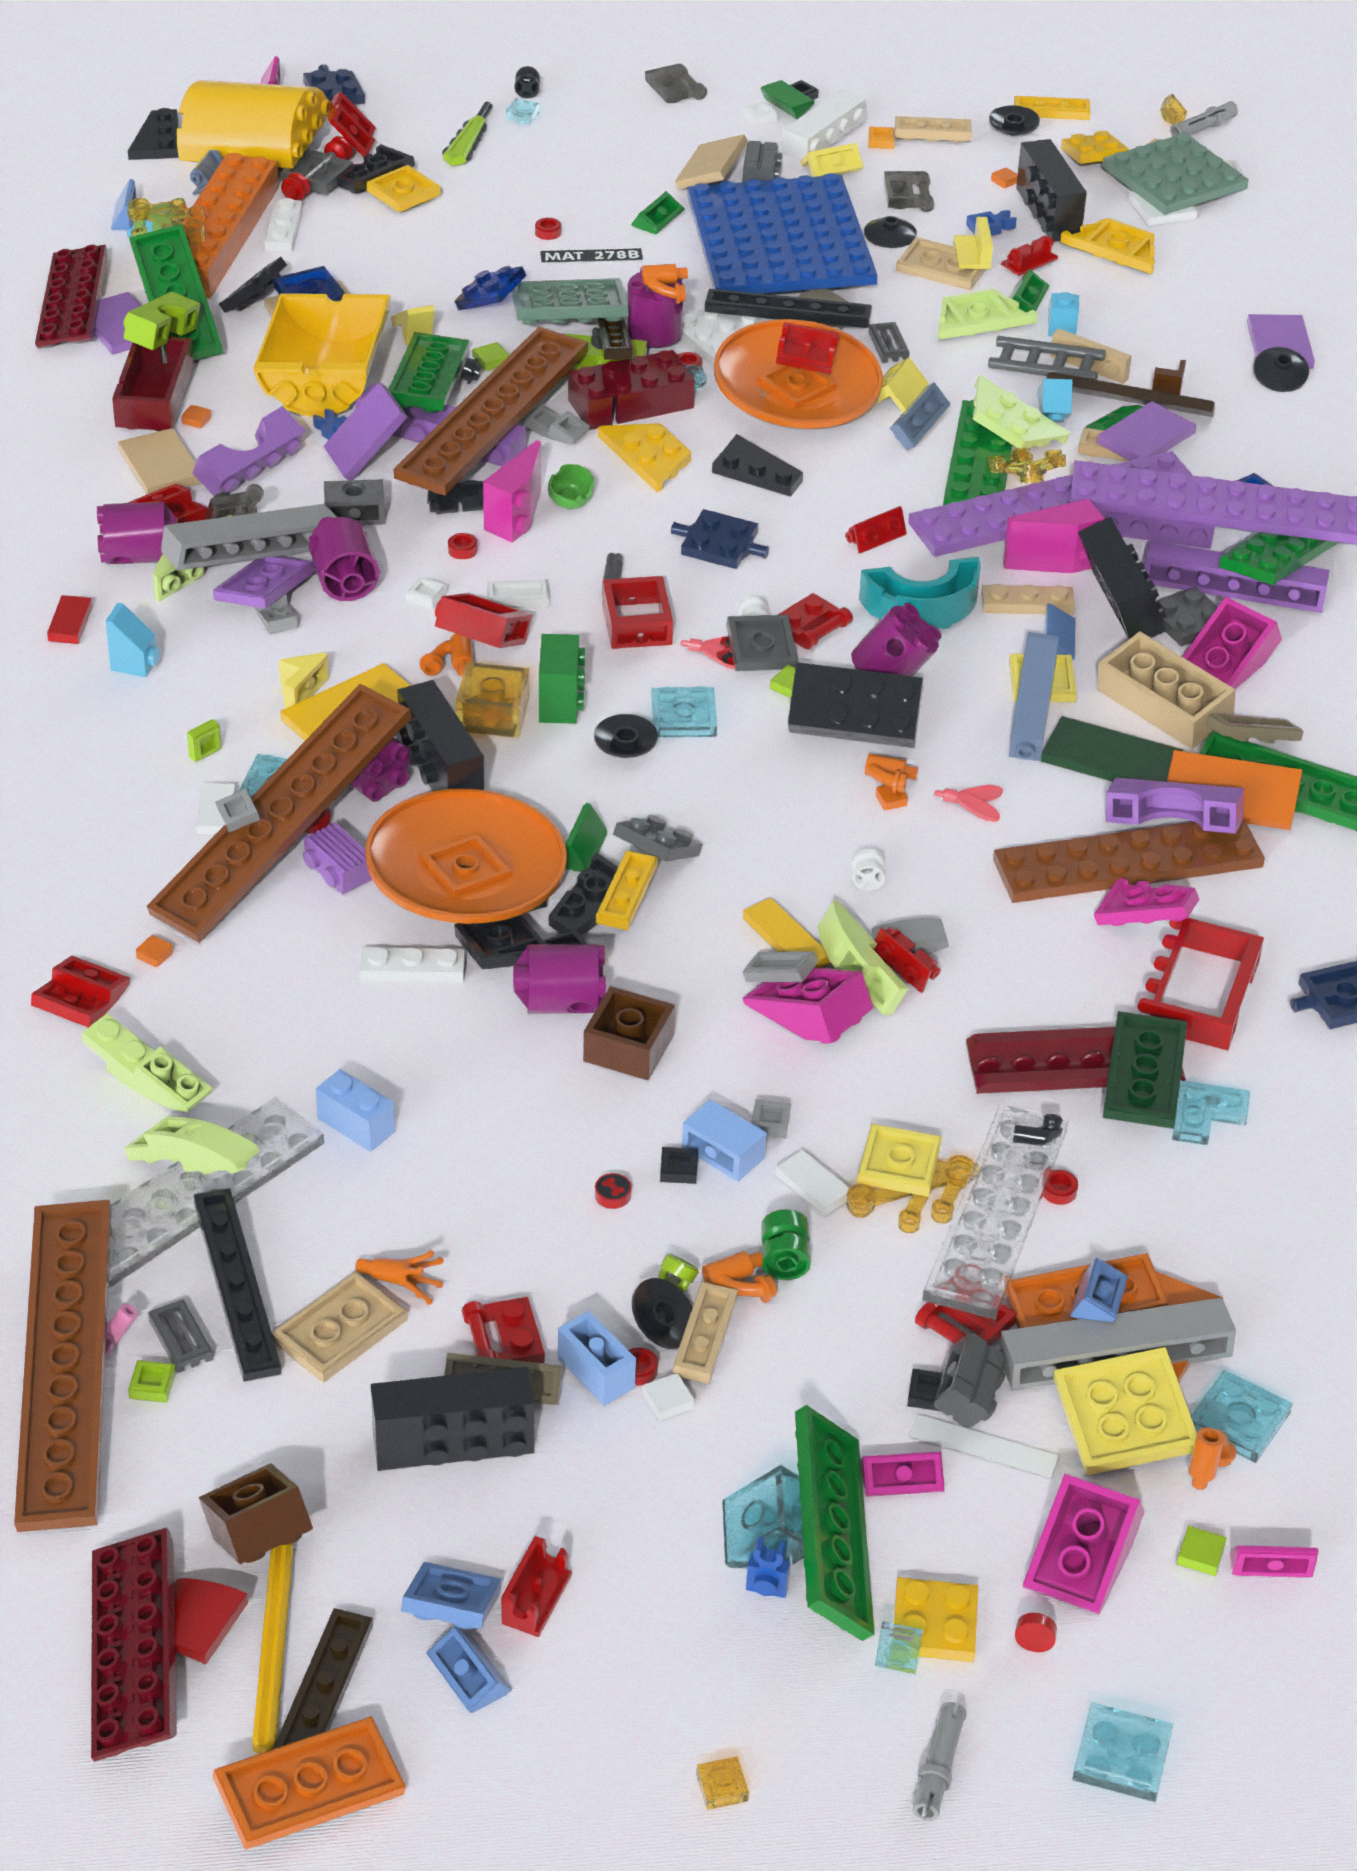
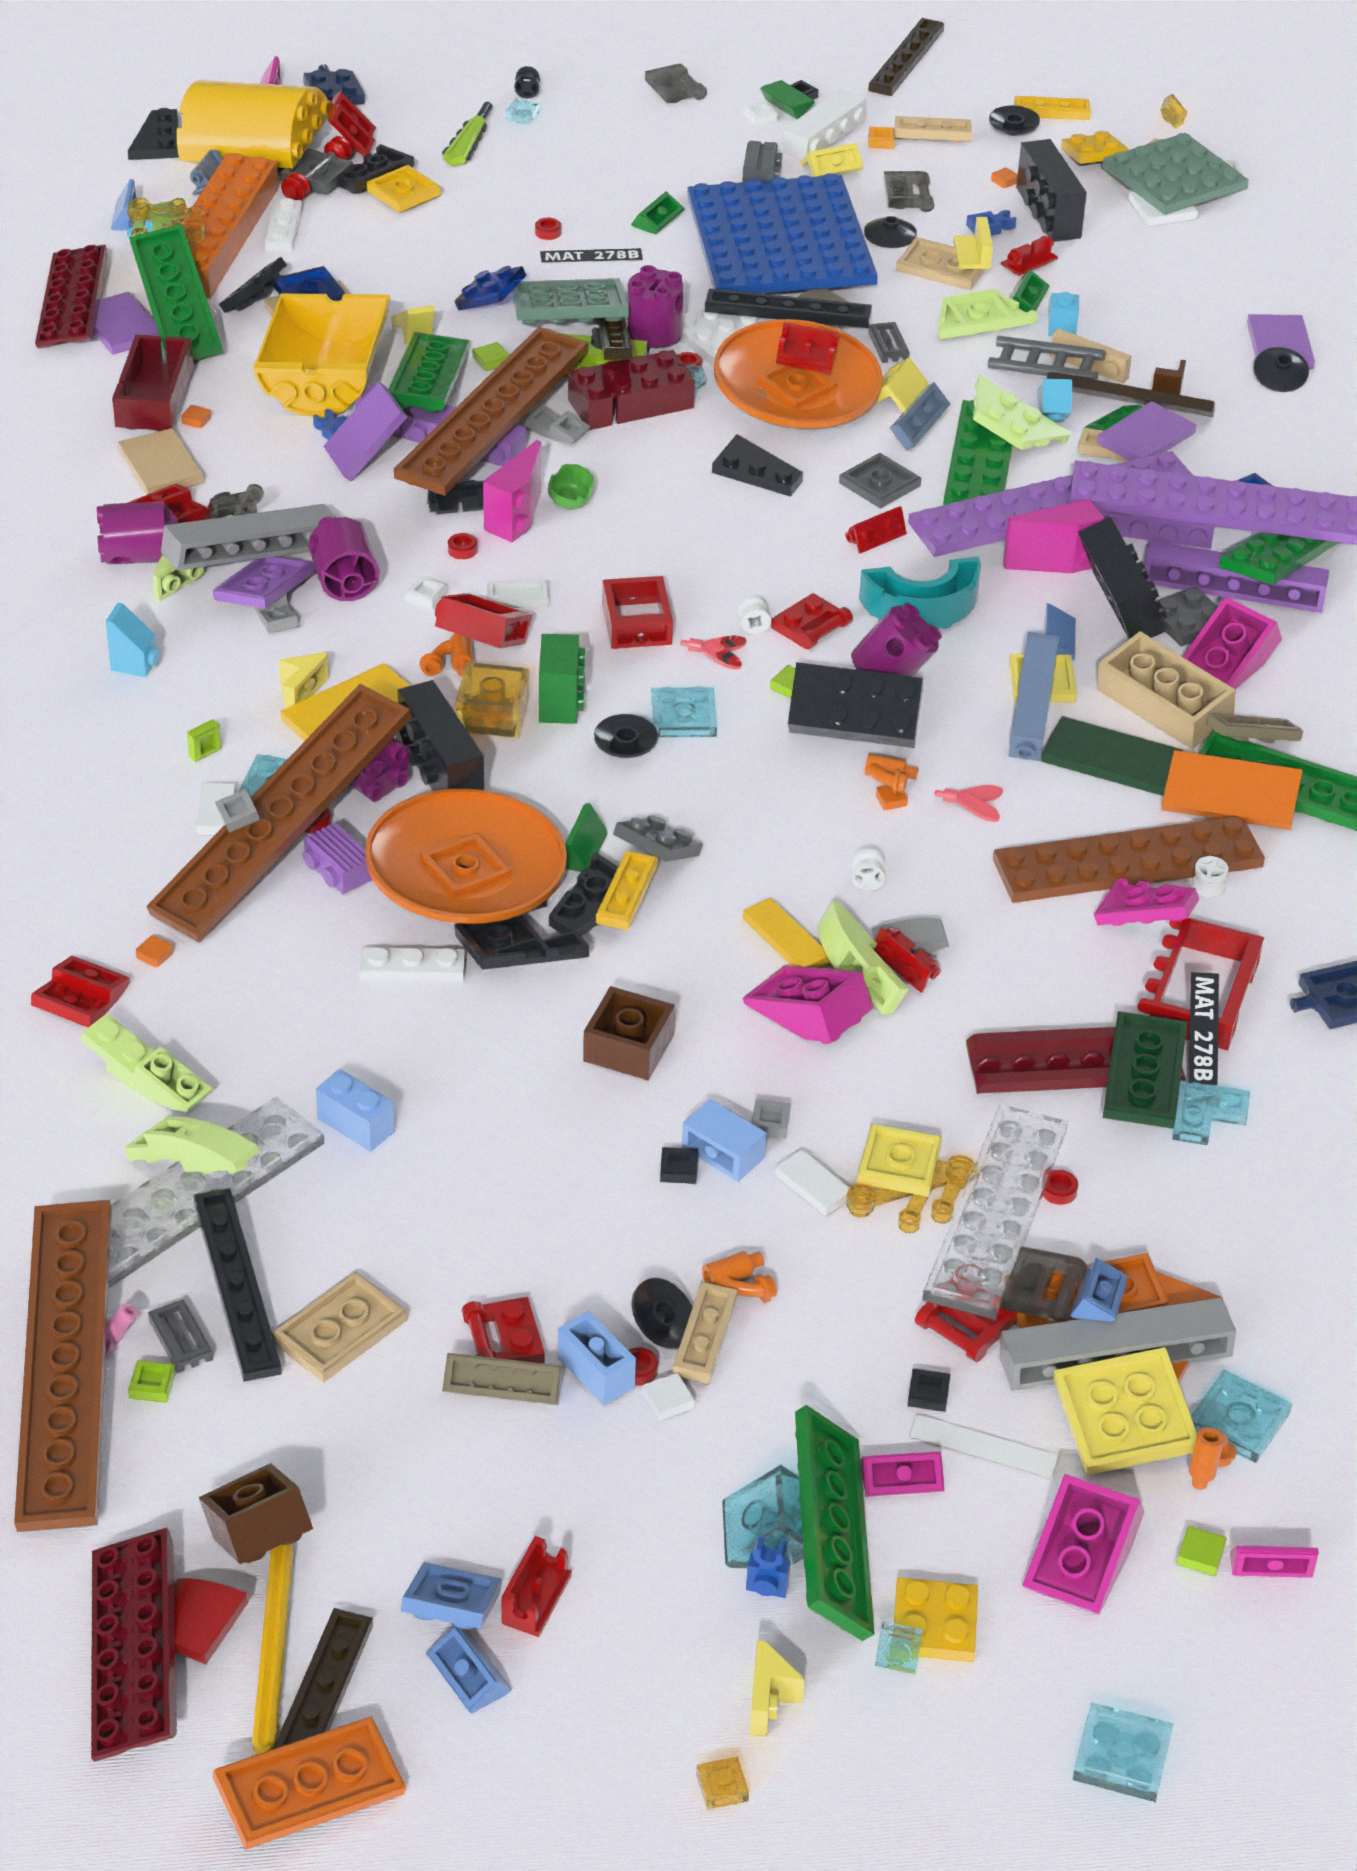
red tile [47,595,93,644] -> none
lime arch [123,291,200,350] -> none
medium lavender arch [192,406,306,498] -> none
flat silver brick [324,479,385,525] -> none
orange piece [355,1250,444,1305] -> none
black brick [370,1367,534,1471] -> none
black plate [460,357,482,384] -> none
magenta cylinder [513,944,606,1014] -> none
tile [595,1173,631,1209] -> none
yellow wing [598,423,691,492] -> none
dark grey axle [601,552,623,594] -> none
orange plant [642,264,688,304] -> none
lime tile [658,1253,699,1292] -> none
dark blue plate [671,509,769,569] -> none
tan tile [675,134,748,190] -> none
dark grey plate [726,615,798,671] -> none
light grey tile [742,952,818,982] -> none
green wheel [761,1209,811,1280] -> none
light grey pin [912,1702,967,1821] -> none
dark grey brick [934,1333,1005,1428] -> none
tan plate [981,584,1075,615] -> none
clear yellow plant [986,448,1066,483] -> none
black arm [1013,1114,1063,1146] -> none
tile [1014,1613,1057,1652] -> none
yellow wing [1060,218,1155,274] -> none
medium lavender arch [1106,778,1244,834] -> none
light grey pin [1170,101,1238,137] -> none
none -> light yellow slope [750,1640,804,1736]
none -> dark grey tile [839,453,921,509]
none -> dark brown tile [868,17,944,96]
none -> clear smoke plate [1001,1246,1087,1323]
none -> black sticker [1189,972,1219,1085]
none -> white wheel [1192,856,1229,898]

